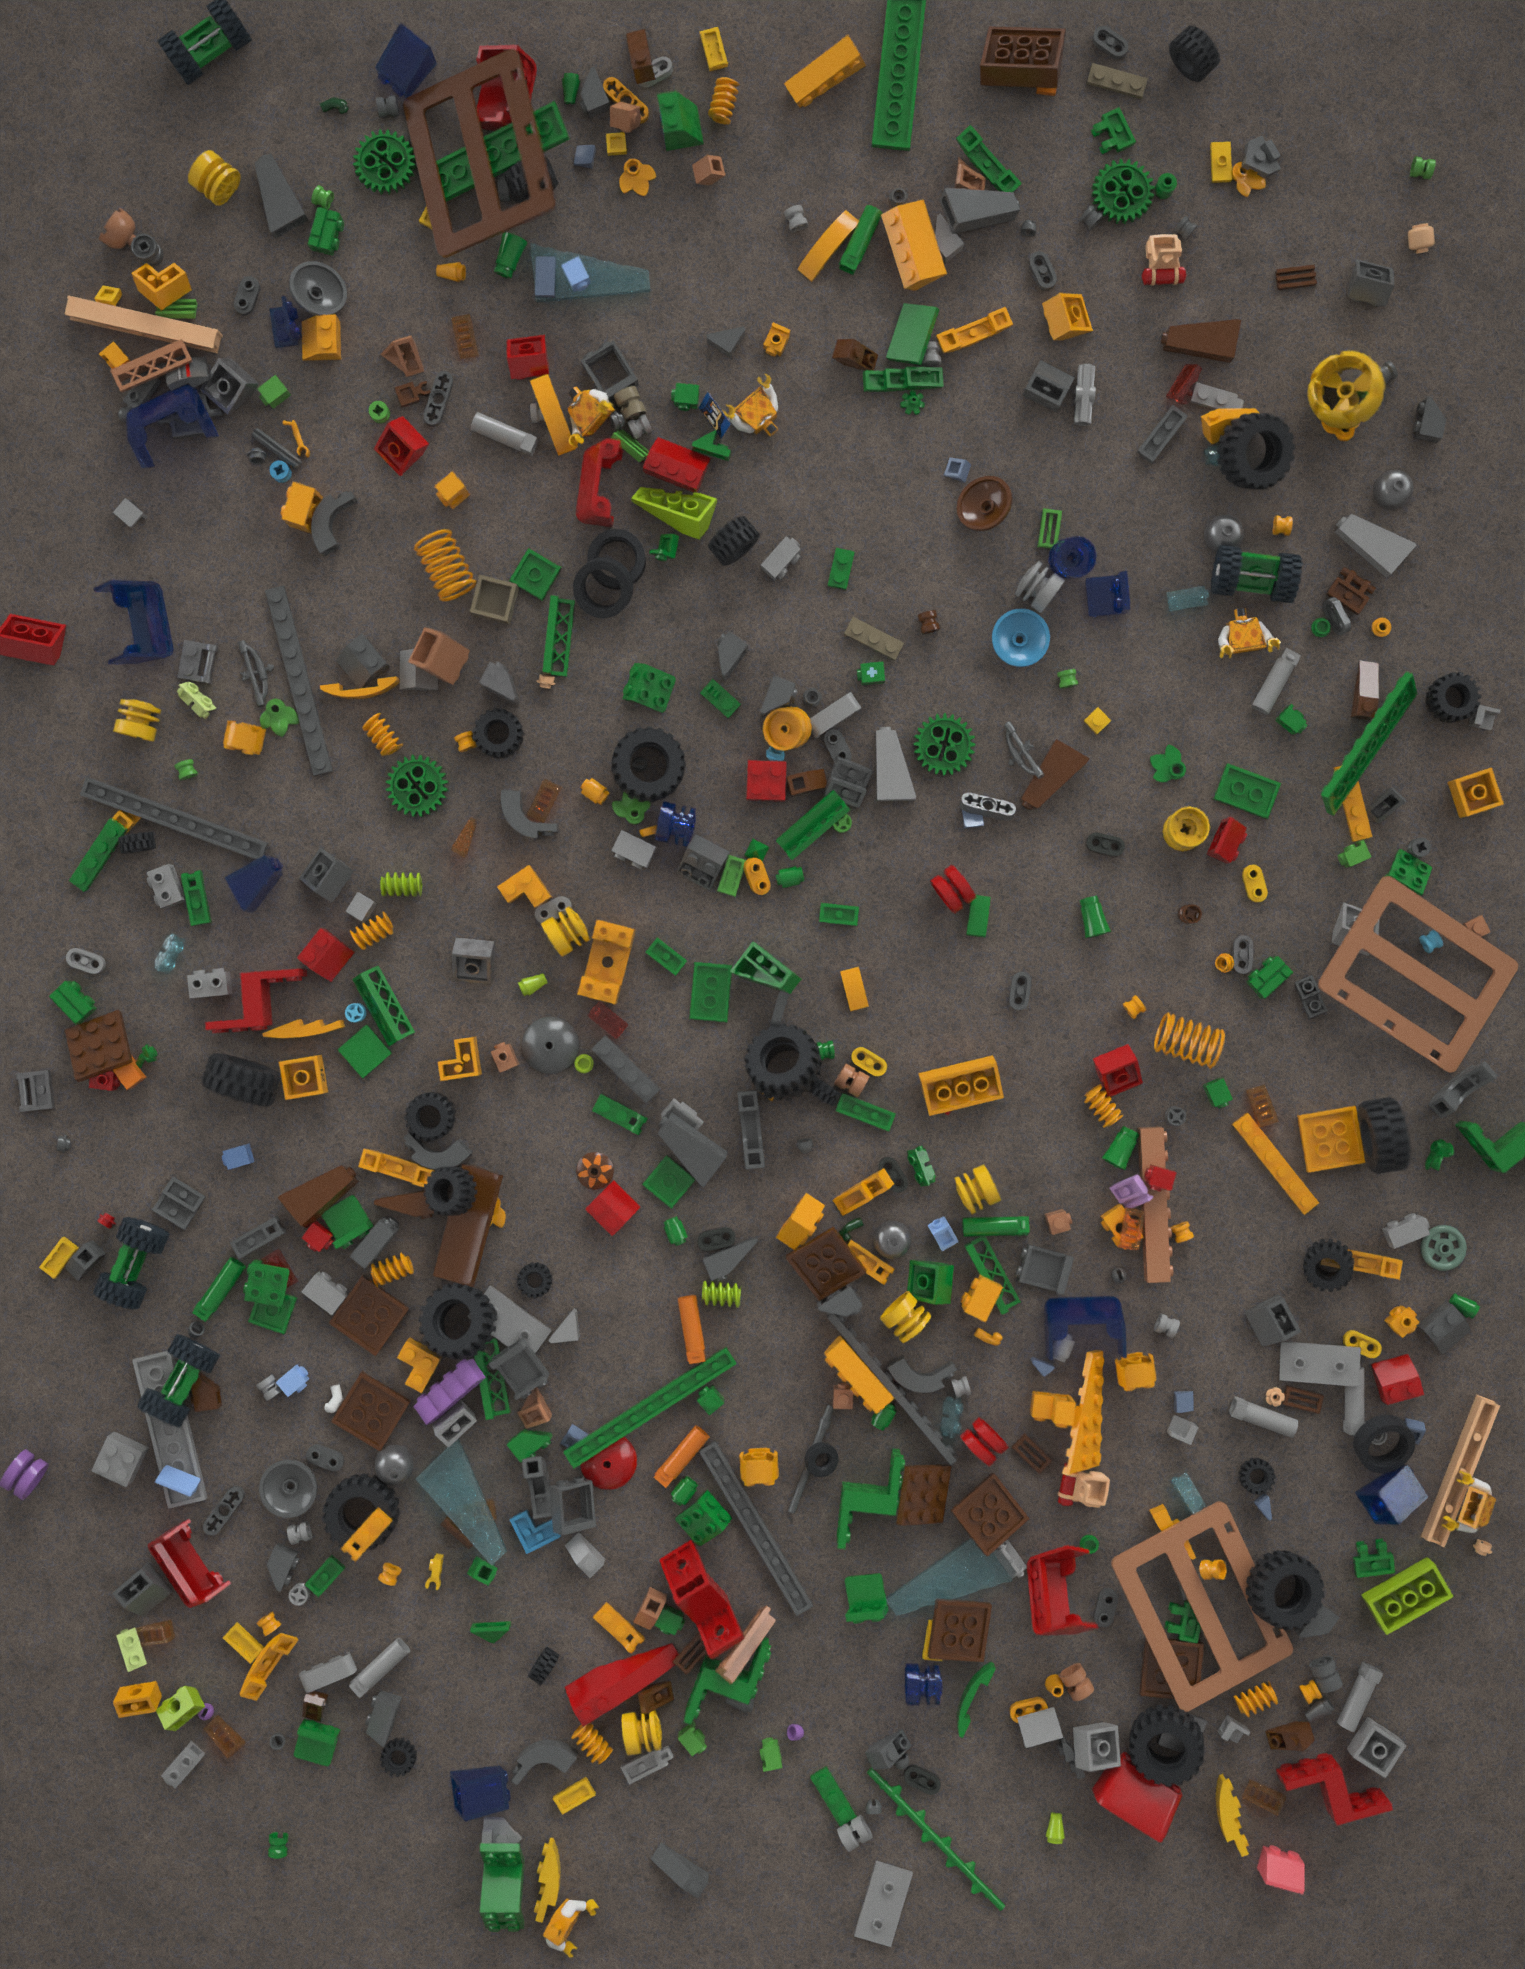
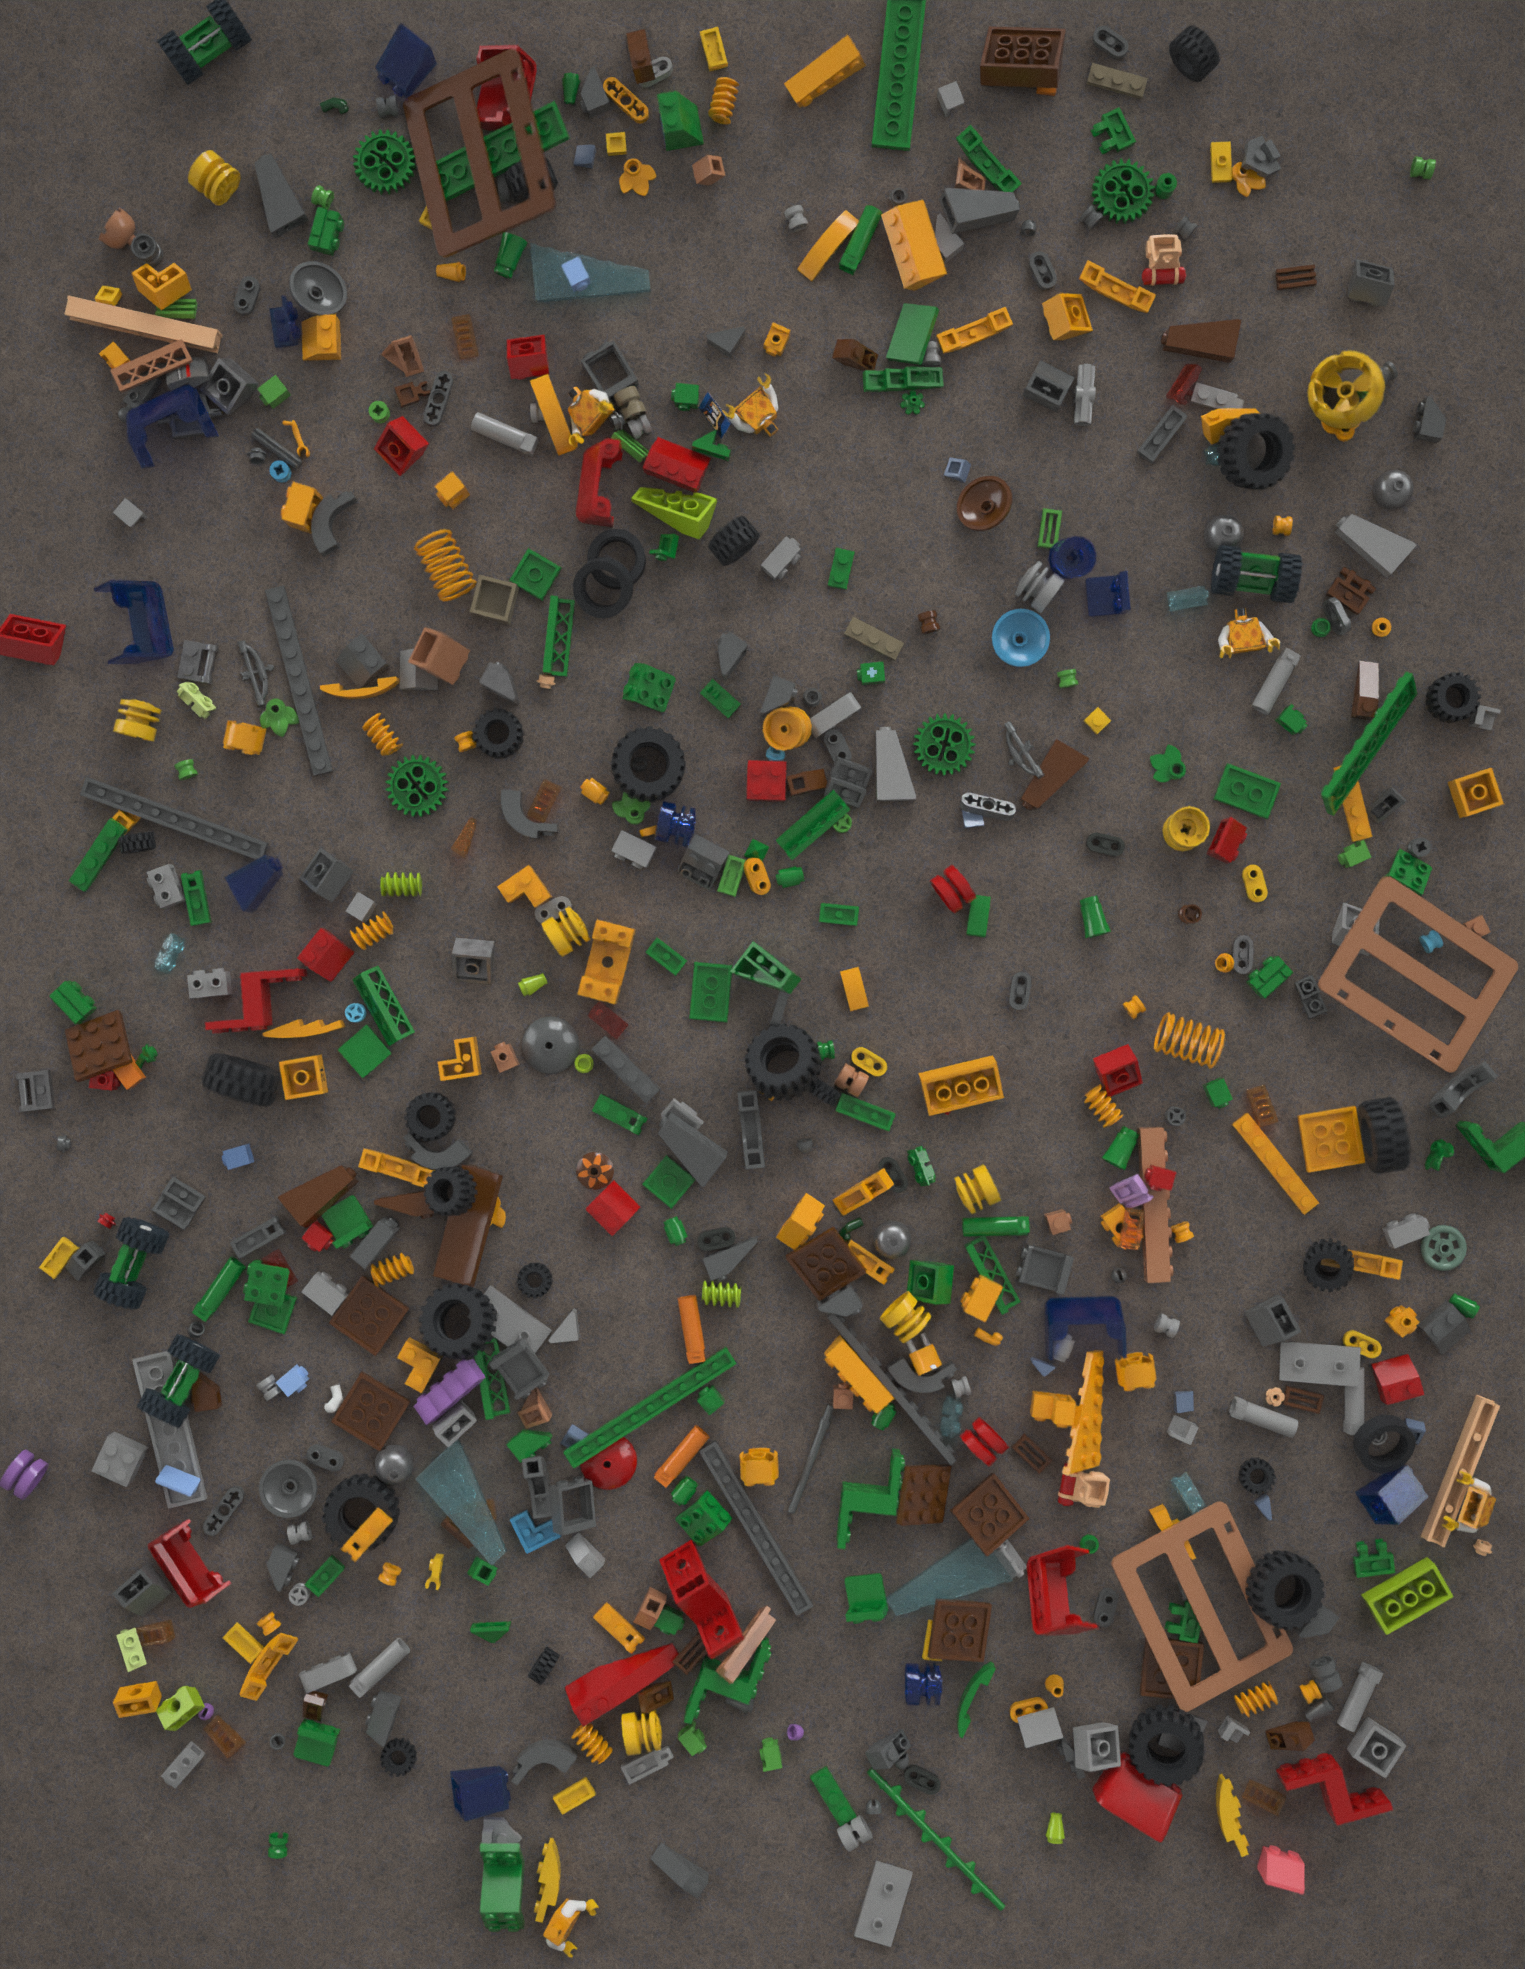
light grey plate [66,948,106,974] -> none
sand blue tile [535,256,556,298] -> none
nougat brick [610,102,641,133] -> none
black tyre [804,1442,839,1478] -> none
light blue bracket [928,1216,959,1251] -> none
nougat wheel [1059,1663,1094,1701] -> none
light orange wheel [1199,1560,1226,1580] -> none
light nougat head [1408,223,1435,254] -> none
none -> light orange piece [906,1333,942,1376]
none -> light grey panel [937,81,964,117]
none -> light orange slope [1079,260,1156,313]

